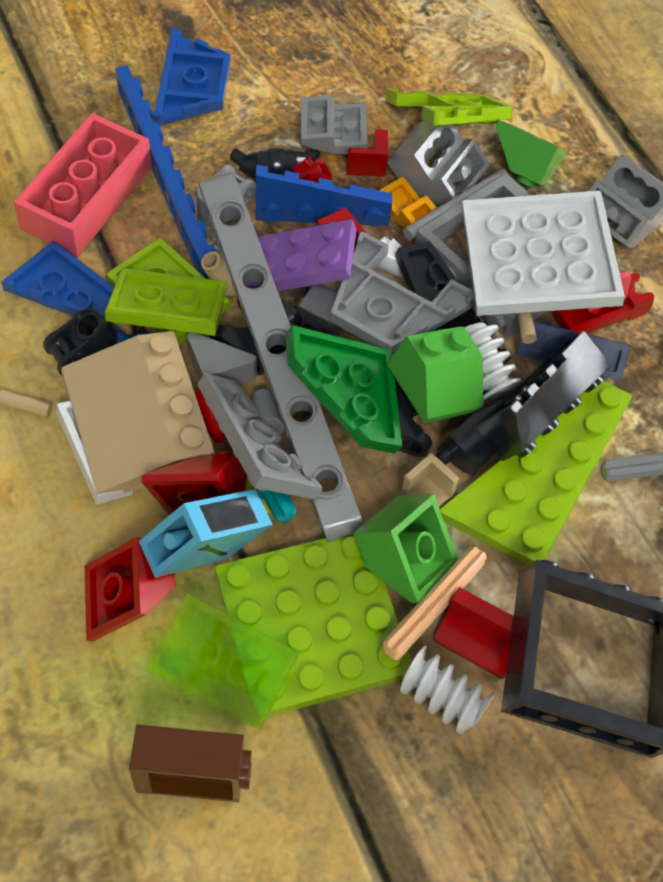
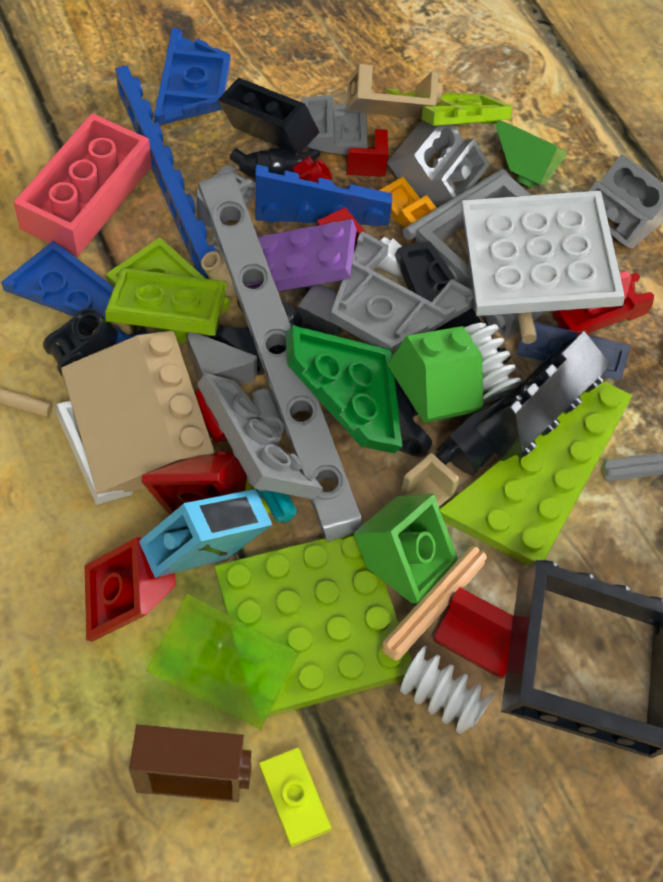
none -> black brick [218,77,320,156]
none -> neon yellow plate [259,747,332,848]
none -> tan panel [346,64,442,118]

